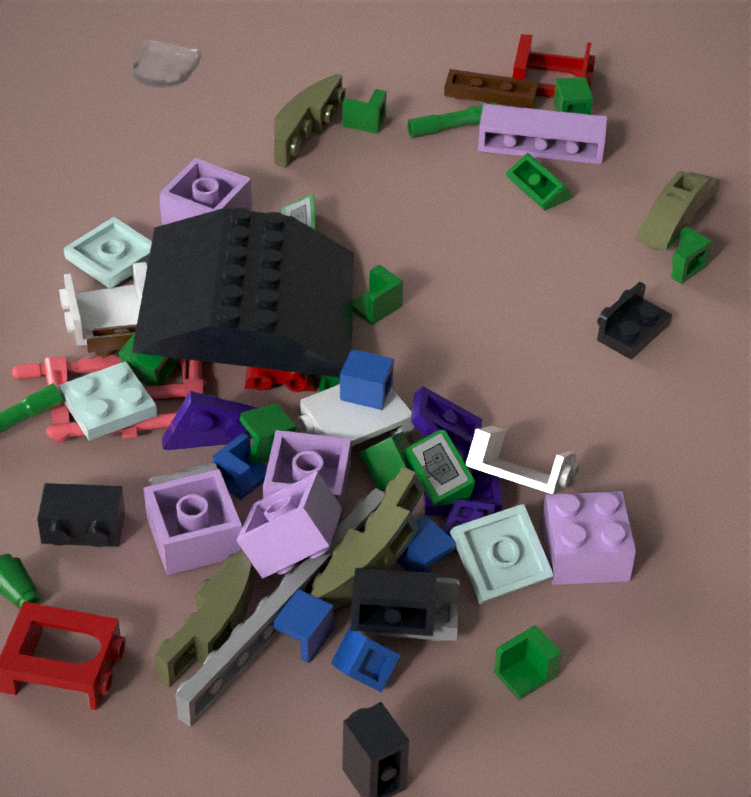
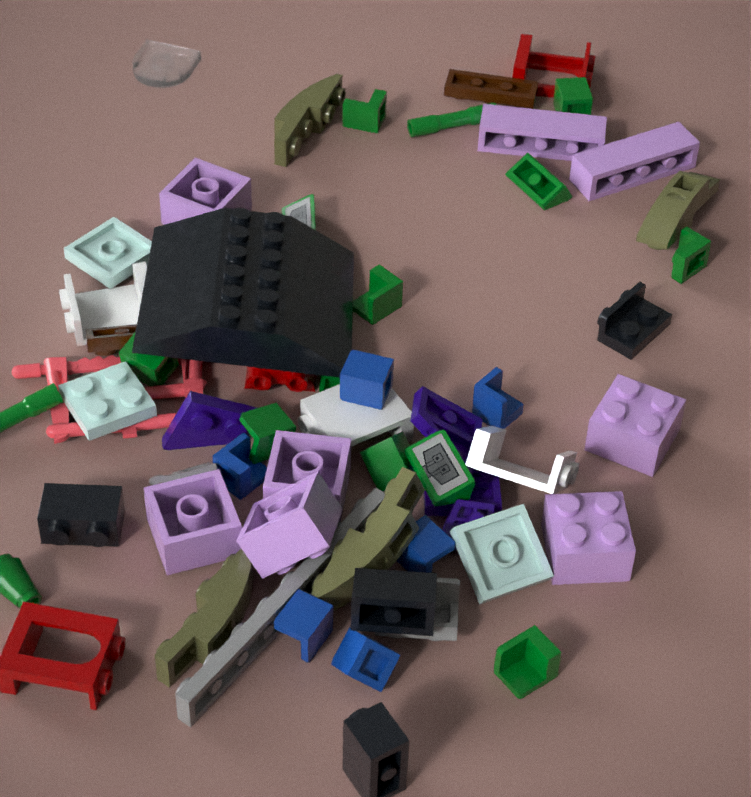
none -> blue panel [472,367,524,429]
none -> lavender brick [569,122,700,201]
none -> lavender brick [585,374,686,477]

